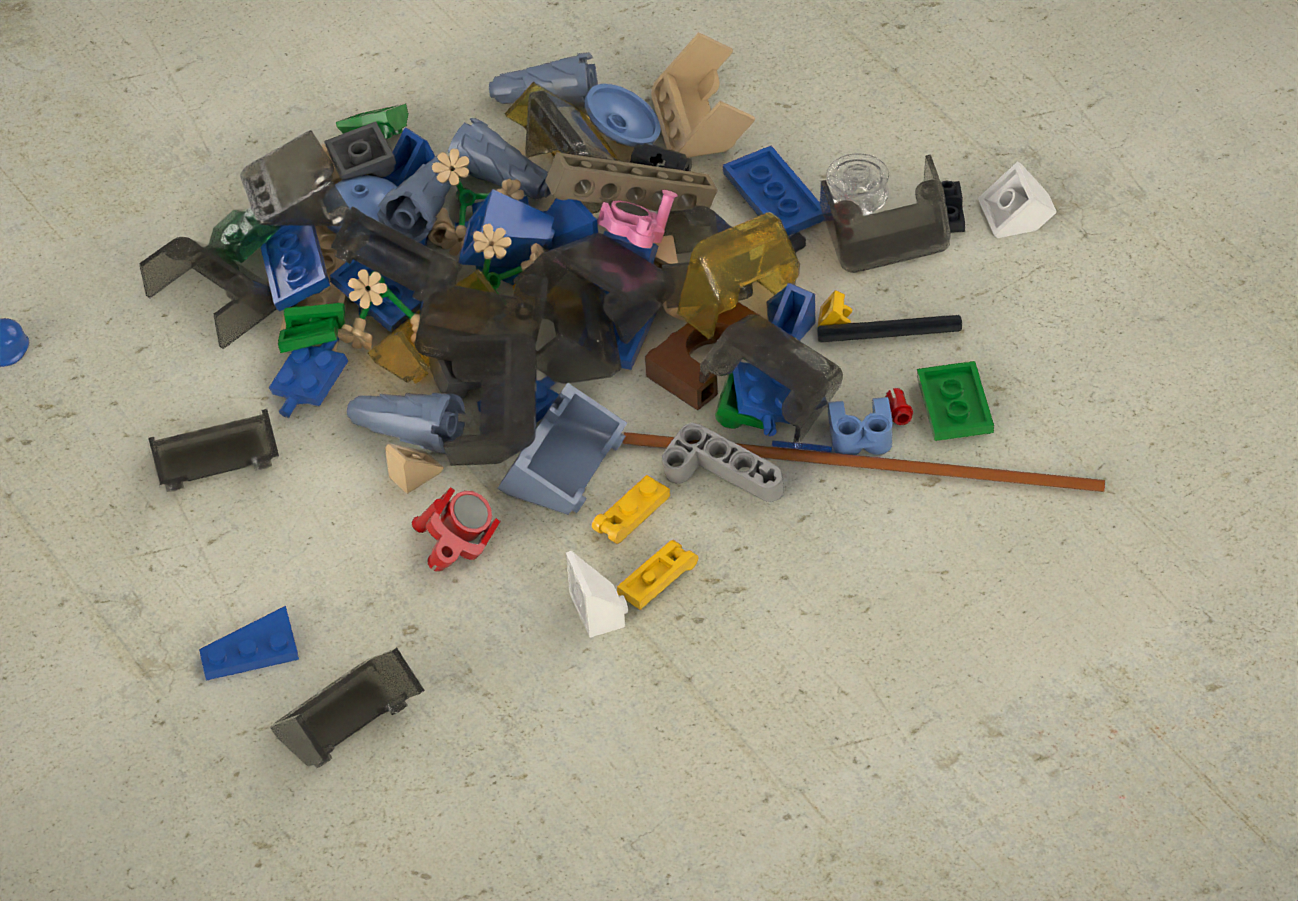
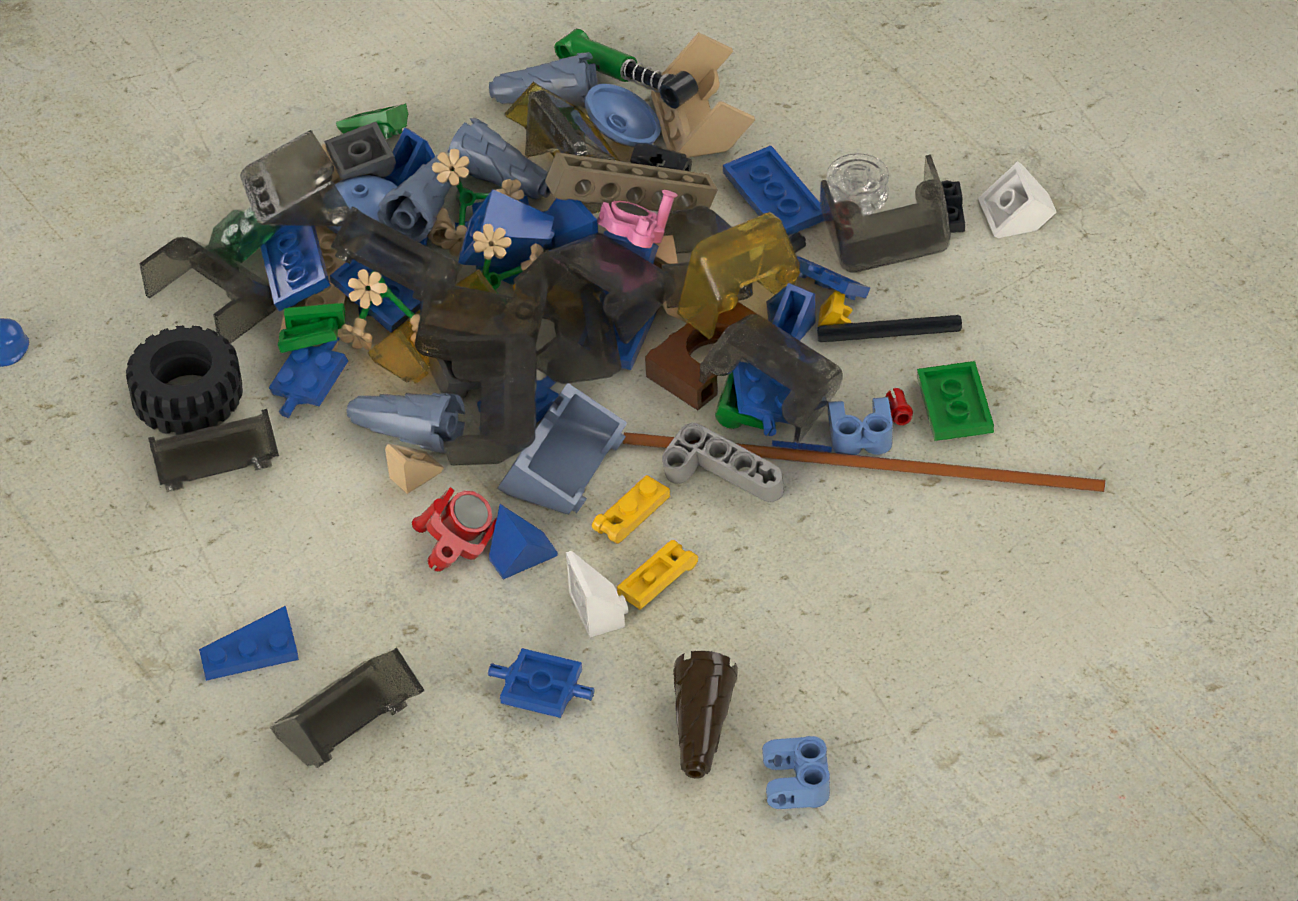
none -> black tyre [126,325,243,436]
none -> blue plate [488,648,595,718]
none -> blue slope [489,504,558,580]
none -> piece [554,28,698,109]
none -> dark brown cone [673,650,738,779]
none -> medium blue piece [762,736,830,809]
none -> blue wing [782,253,870,300]

